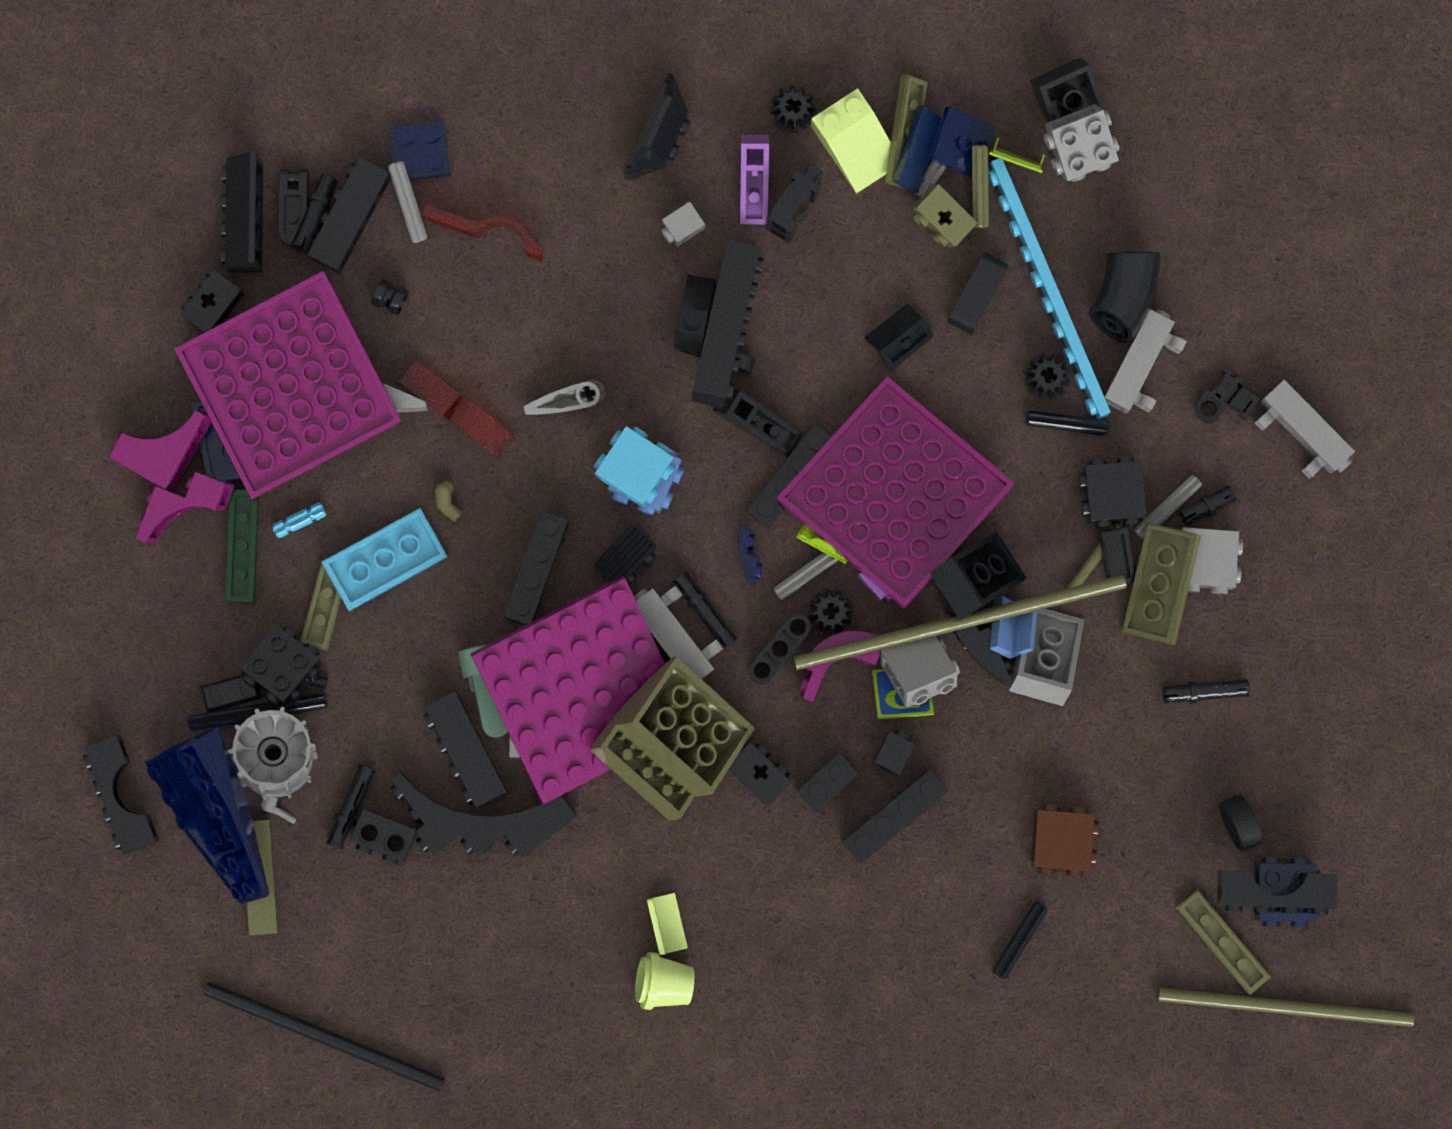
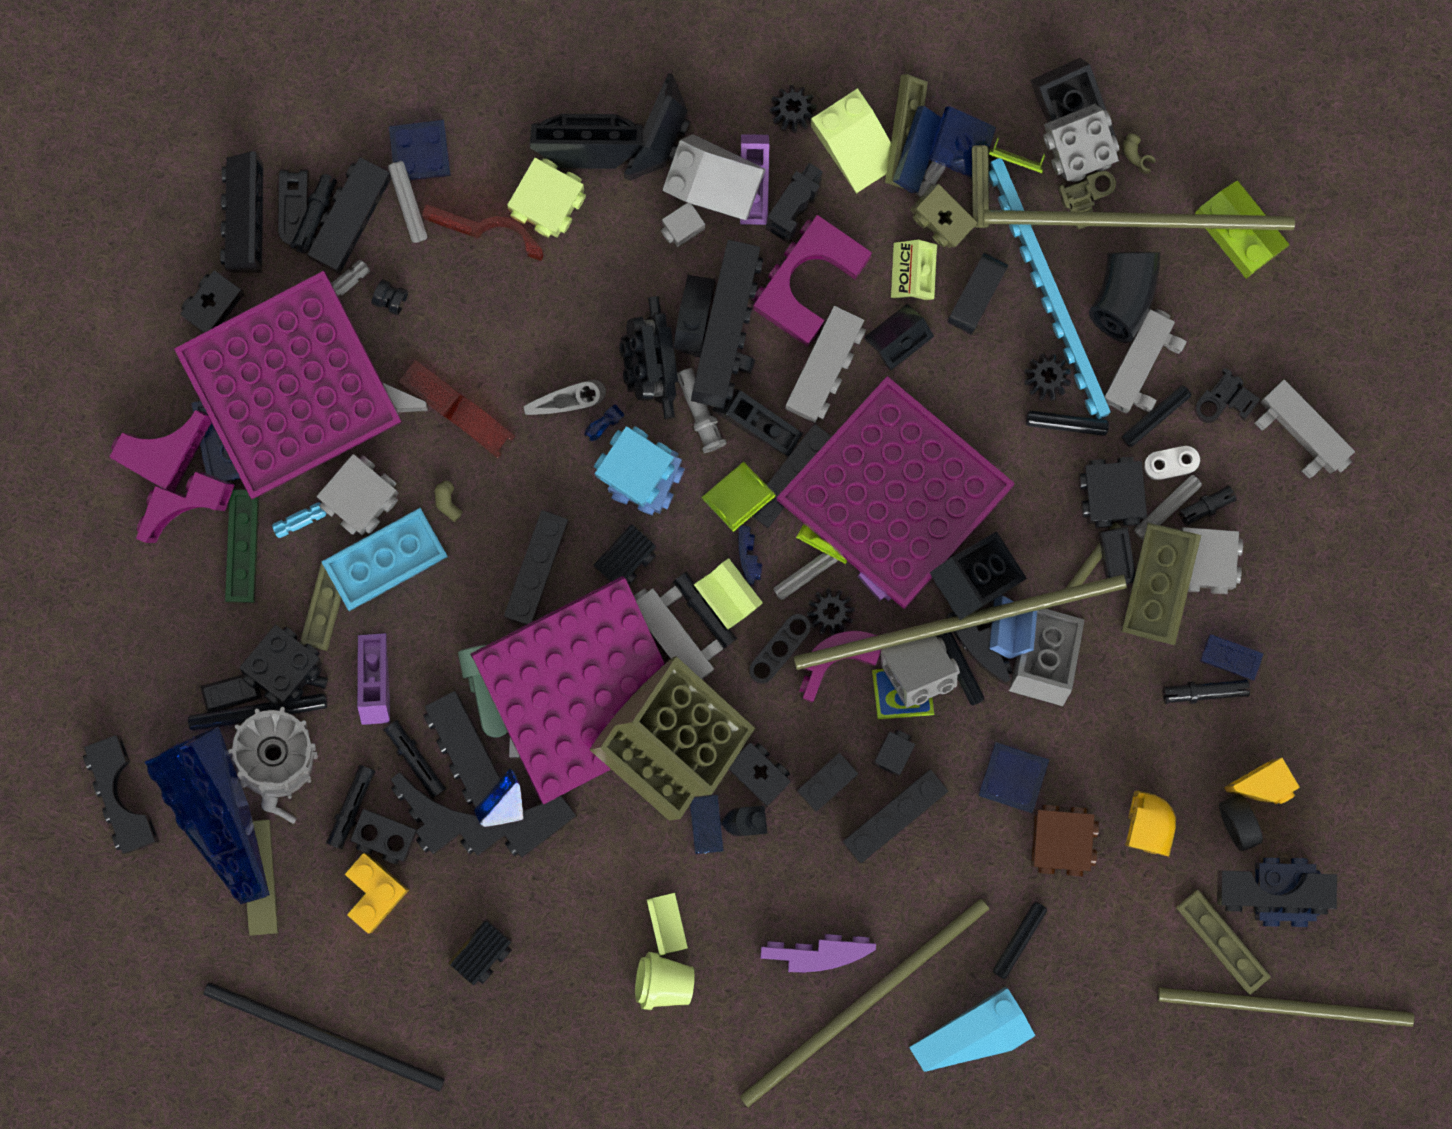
none -> light grey brick [317,454,399,536]
none -> light grey axle [332,260,370,295]
none -> yellow brick [345,853,409,934]
none -> medium lavender slope [357,633,390,725]
none -> black pin [383,719,447,799]
none -> black brick [448,919,513,986]
none -> clear blue slope [474,769,524,827]
none -> yellowish green brick [507,158,586,238]
none -> black wedge [530,114,643,169]
none -> clear blue arm [584,404,625,441]
none -> black piece [619,296,678,419]
none -> light grey slope [662,134,766,220]
none -> light grey pin [677,368,727,453]
none -> clear blue tile [690,795,723,854]
none -> yellowish green panel [694,559,763,629]
none -> lime piece [701,462,776,532]
none -> black plate [721,805,767,837]
none -> olive piece [739,898,989,1107]
none -> magenta arch [752,215,872,347]
none -> medium lavender slope [760,934,876,972]
none -> light grey brick [785,306,866,423]
none -> yellowish green panel [891,240,937,300]
none -> medium azure wedge [909,987,1035,1072]
none -> black axle [936,632,984,706]
none -> clear blue plate [978,742,1049,814]
none -> olive piece [984,210,1295,230]
none -> olive piece [1058,171,1116,229]
none -> black axle [1121,385,1191,447]
none -> olive arm [1123,133,1156,174]
none -> yellow brick [1125,791,1176,857]
none -> white plate [1144,446,1200,480]
none -> lime slope [1195,180,1289,279]
none -> clear blue plate [1200,634,1264,681]
none -> yellow slope [1224,758,1300,804]

